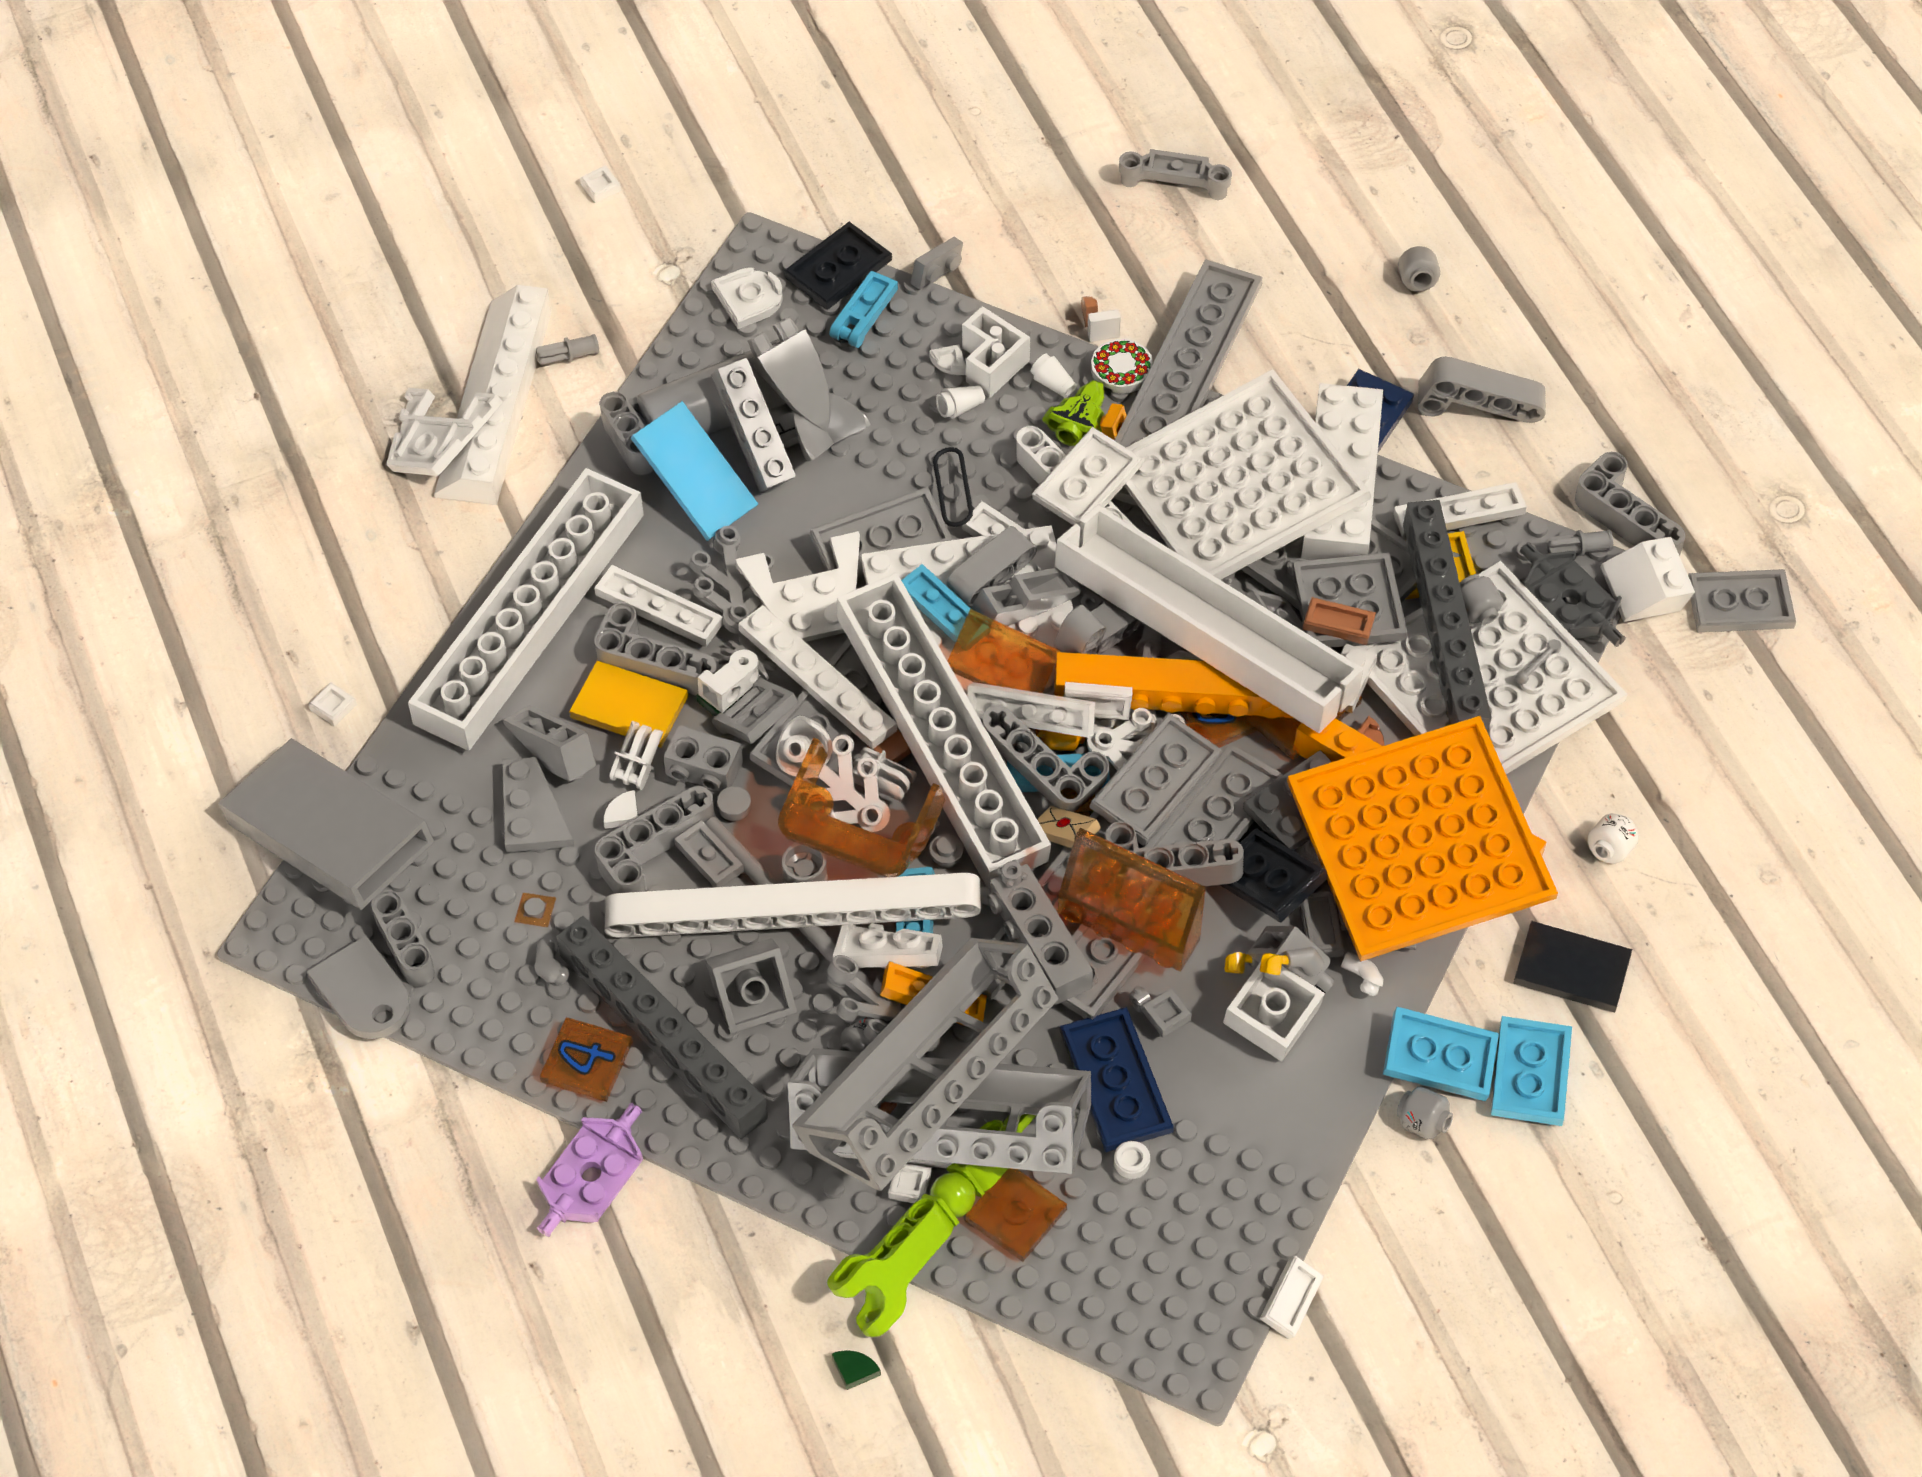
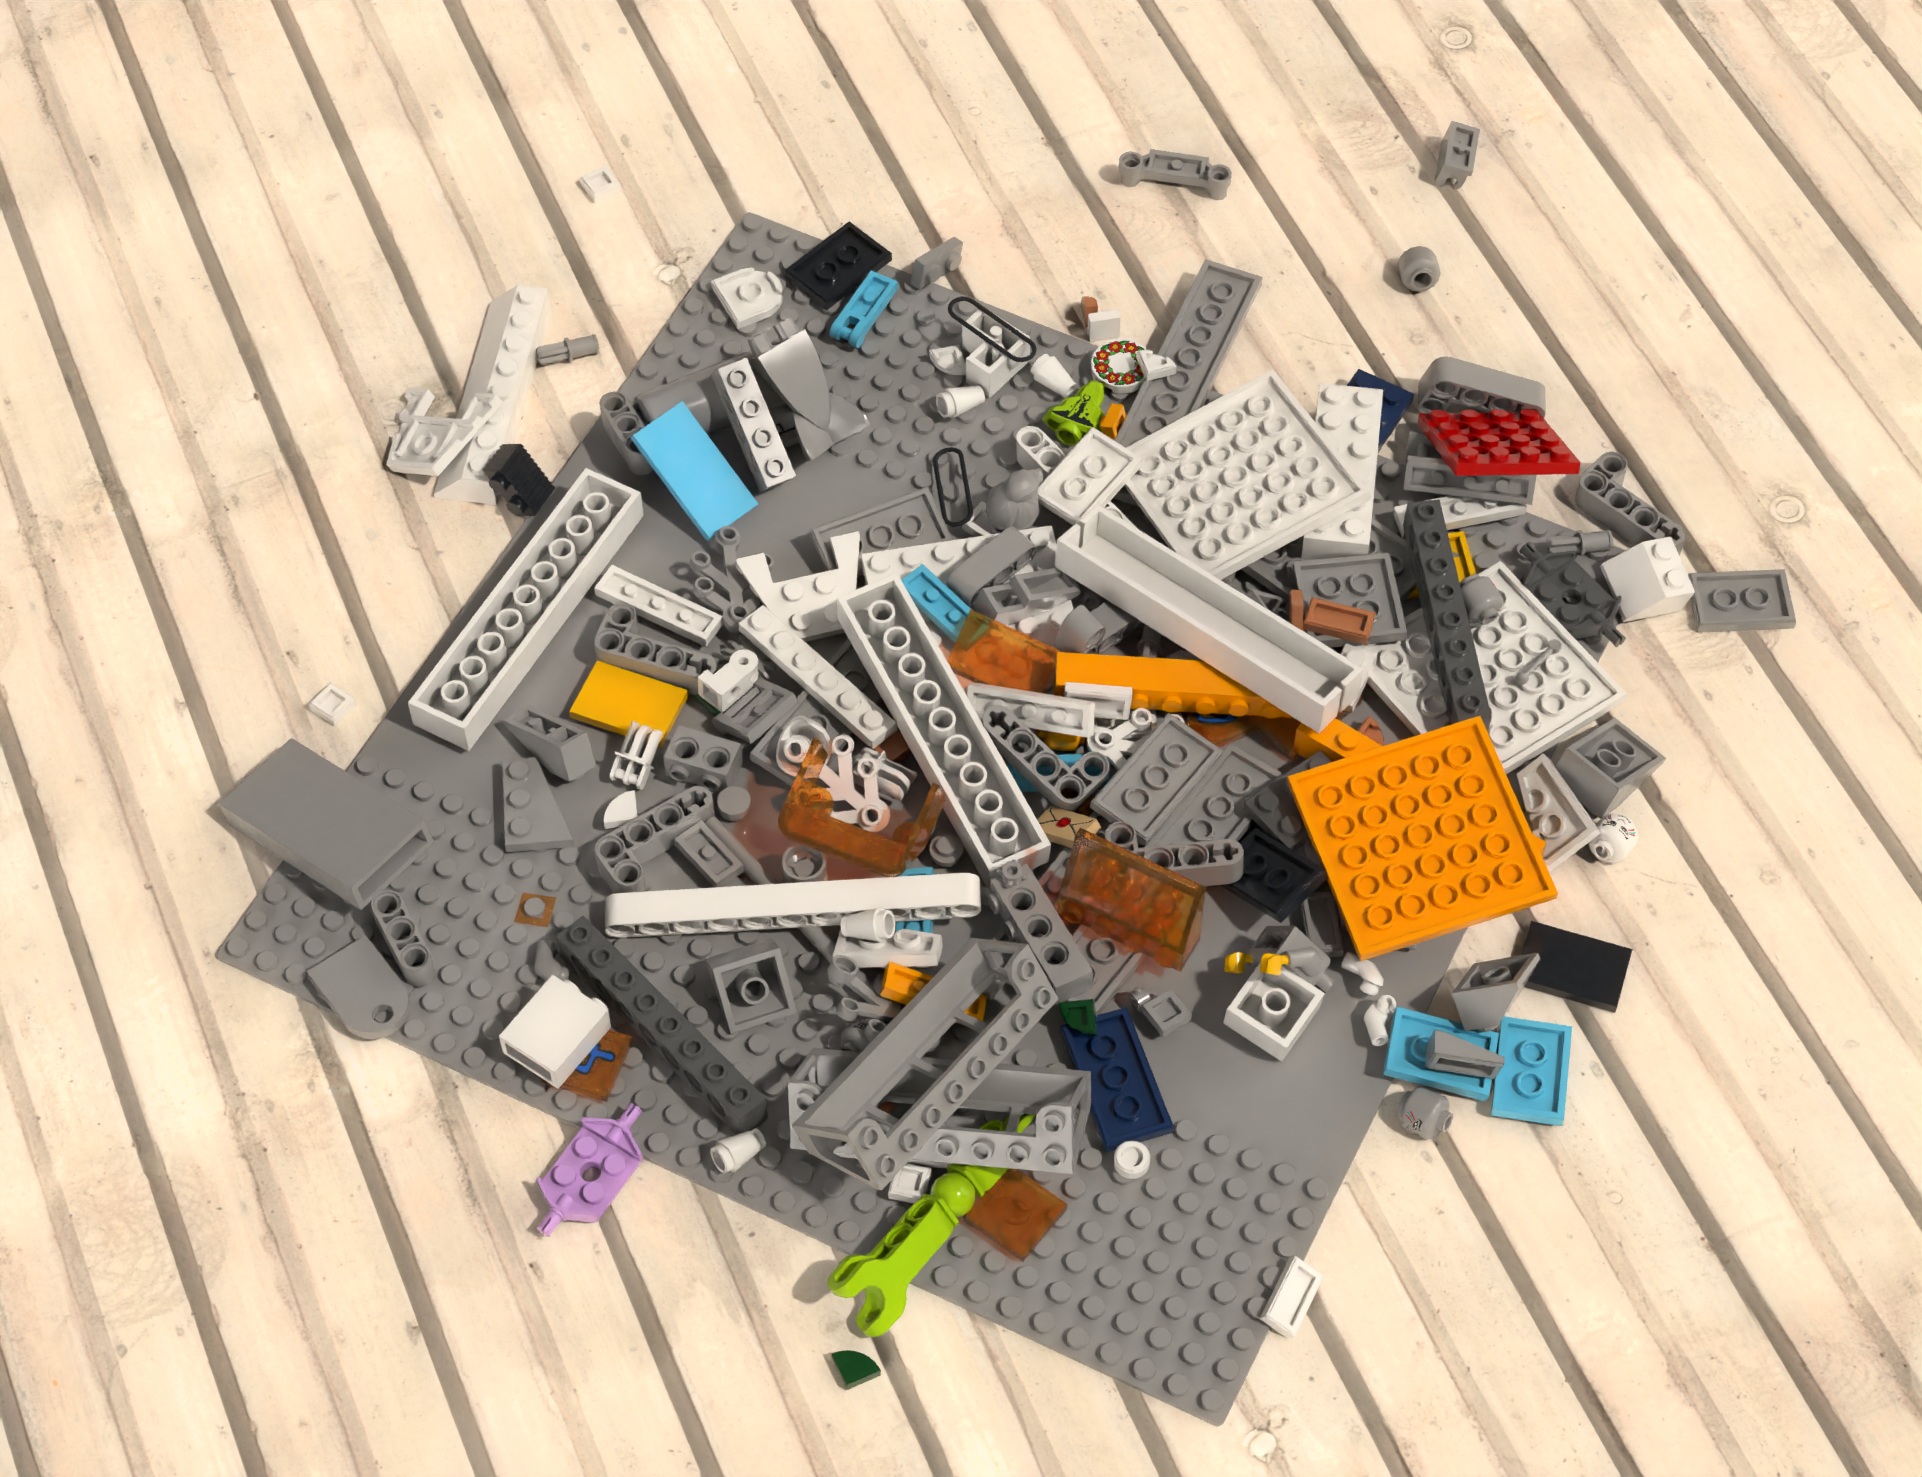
none -> black brick [483,444,555,516]
none -> white brick [499,975,611,1089]
none -> white cone [710,1128,766,1174]
none -> white cone [841,907,895,942]
none -> black piece [948,296,1037,362]
none -> light grey hair [986,468,1043,532]
none -> dark green tile [1058,999,1097,1036]
none -> white tile [1136,350,1177,381]
none -> nougat tile [1288,590,1304,631]
none -> white arm [1364,995,1397,1046]
none -> light grey fence [1403,431,1537,505]
none -> red piece [1418,409,1581,476]
none -> light grey slope [1426,1030,1505,1079]
none -> light grey hinge [1434,121,1480,189]
none -> light grey slope [1452,953,1540,1032]
none -> white wing [1517,754,1601,873]
none -> light grey slope [1555,718,1666,819]

